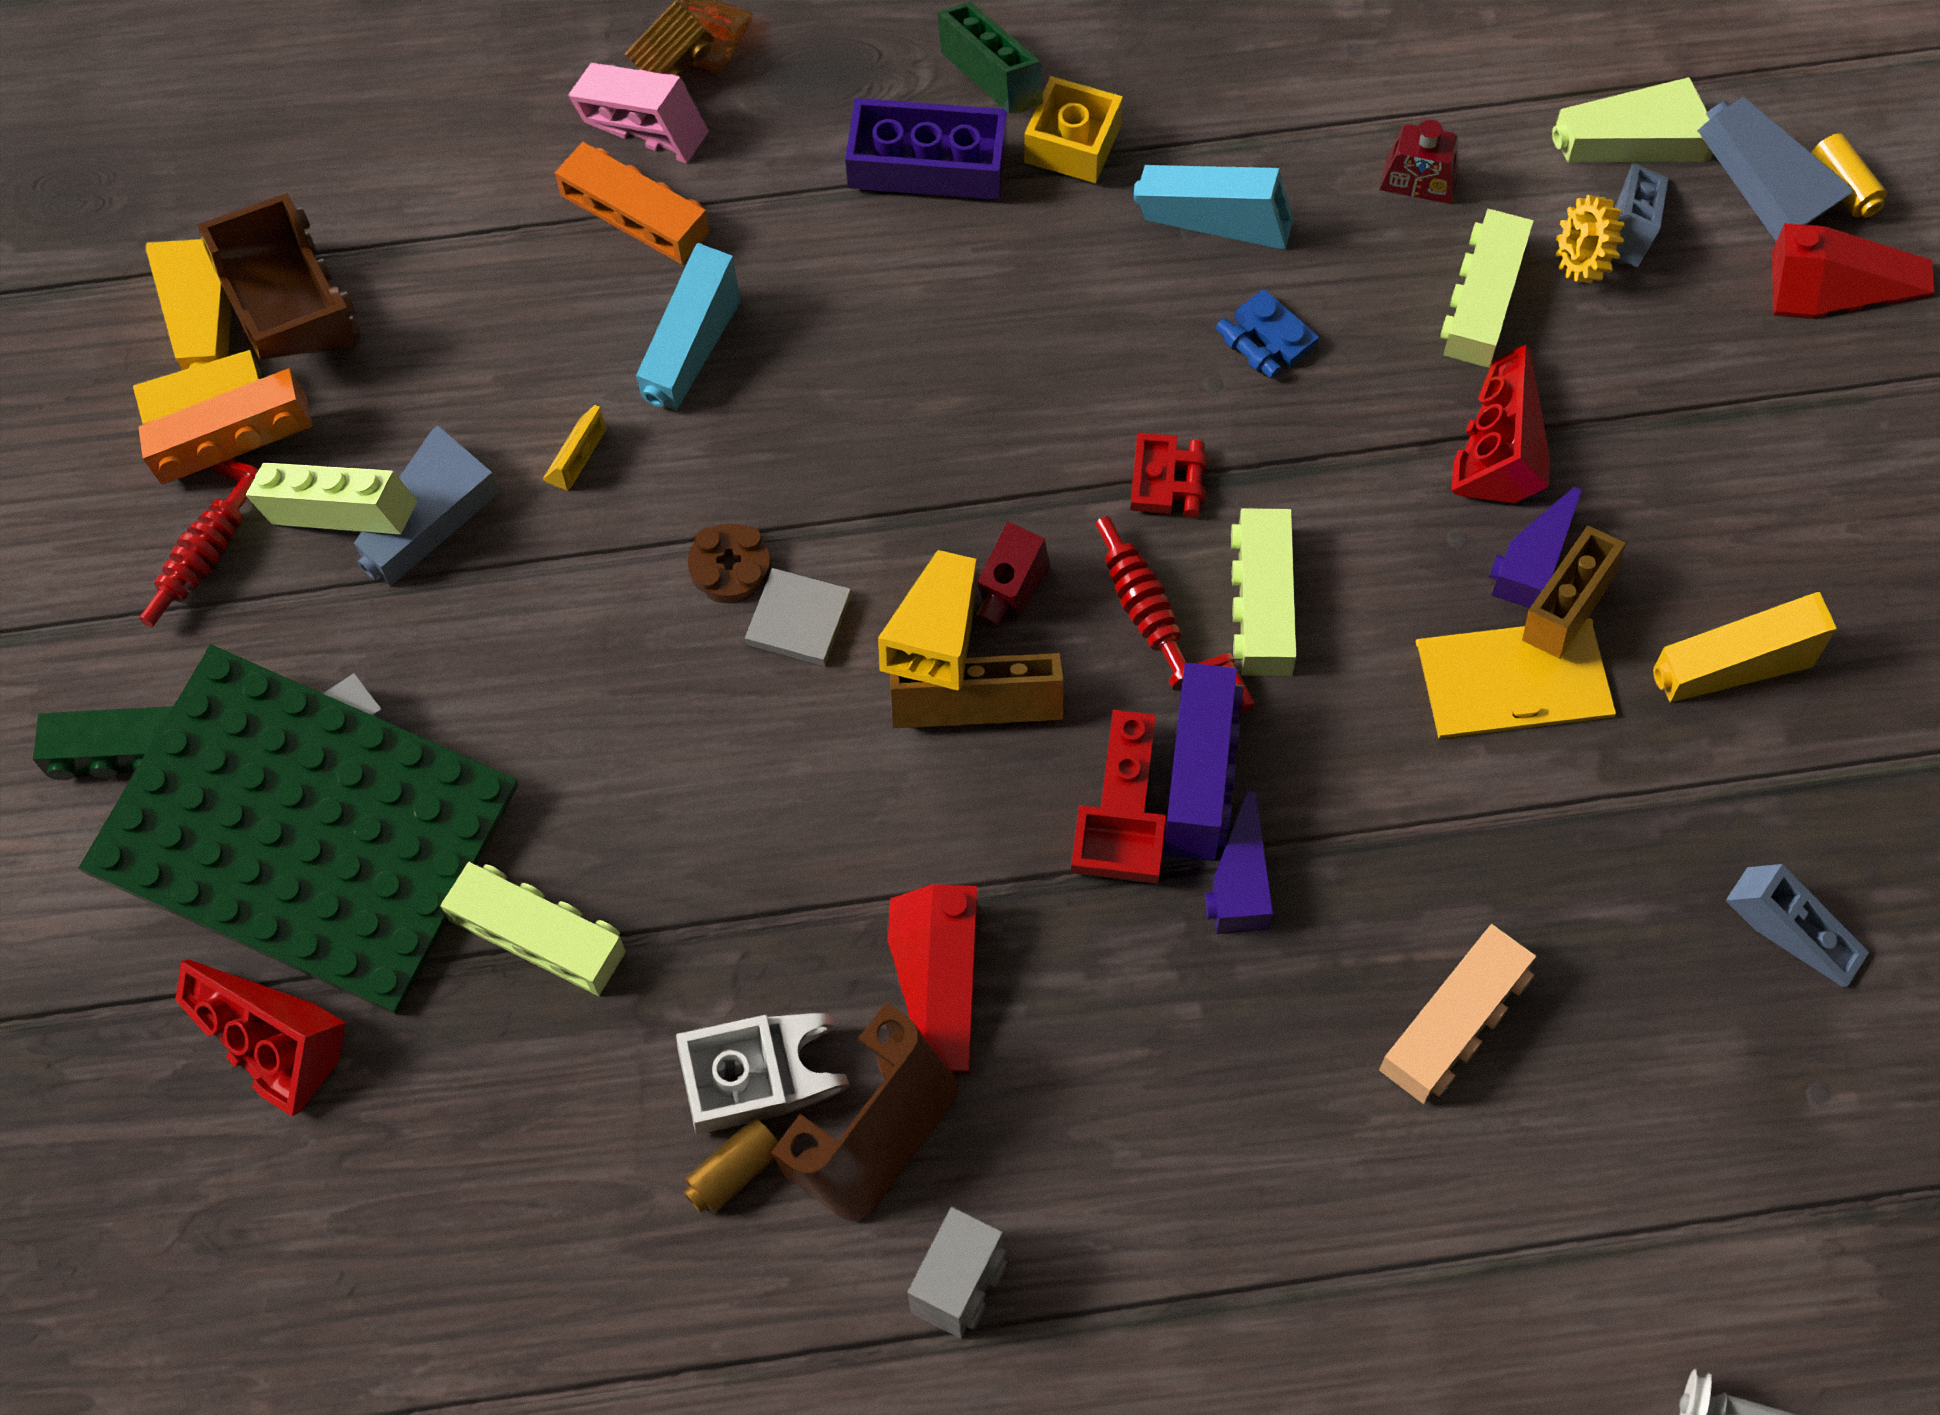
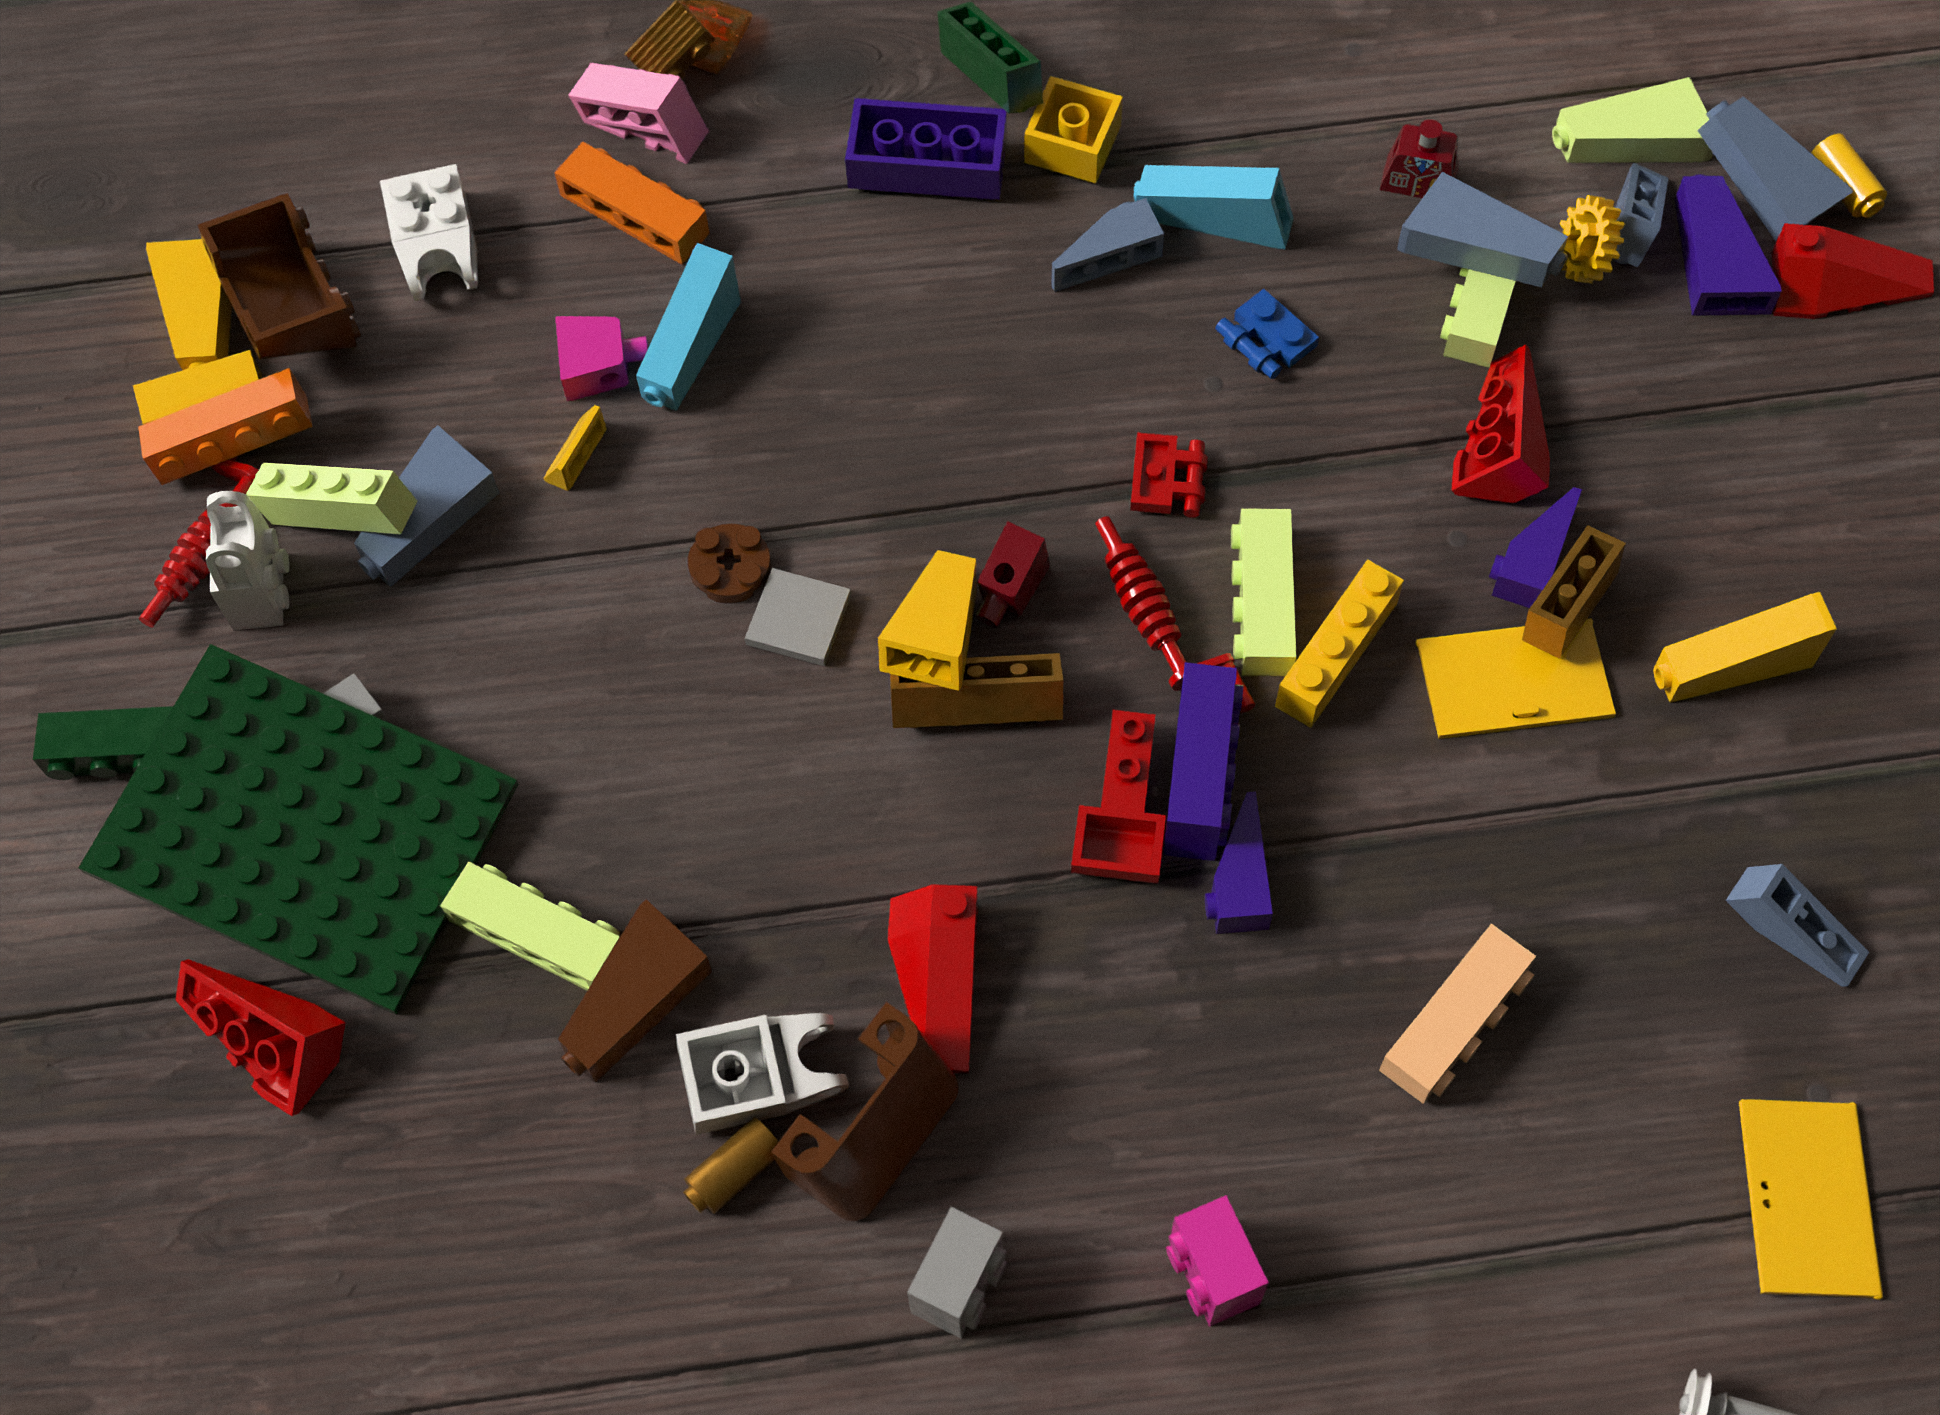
none -> white brick [206,491,289,631]
none -> white brick [380,164,478,302]
none -> dark pink torso [555,316,649,401]
none -> reddish brown slope [558,899,712,1083]
none -> sand blue slope [1051,198,1164,292]
none -> dark pink brick [1166,1195,1268,1327]
none -> yellow brick [1275,559,1404,728]
none -> sand blue slope [1397,172,1568,287]
none -> dark purple slope [1674,175,1782,316]
none -> yellow container [1739,1099,1883,1300]

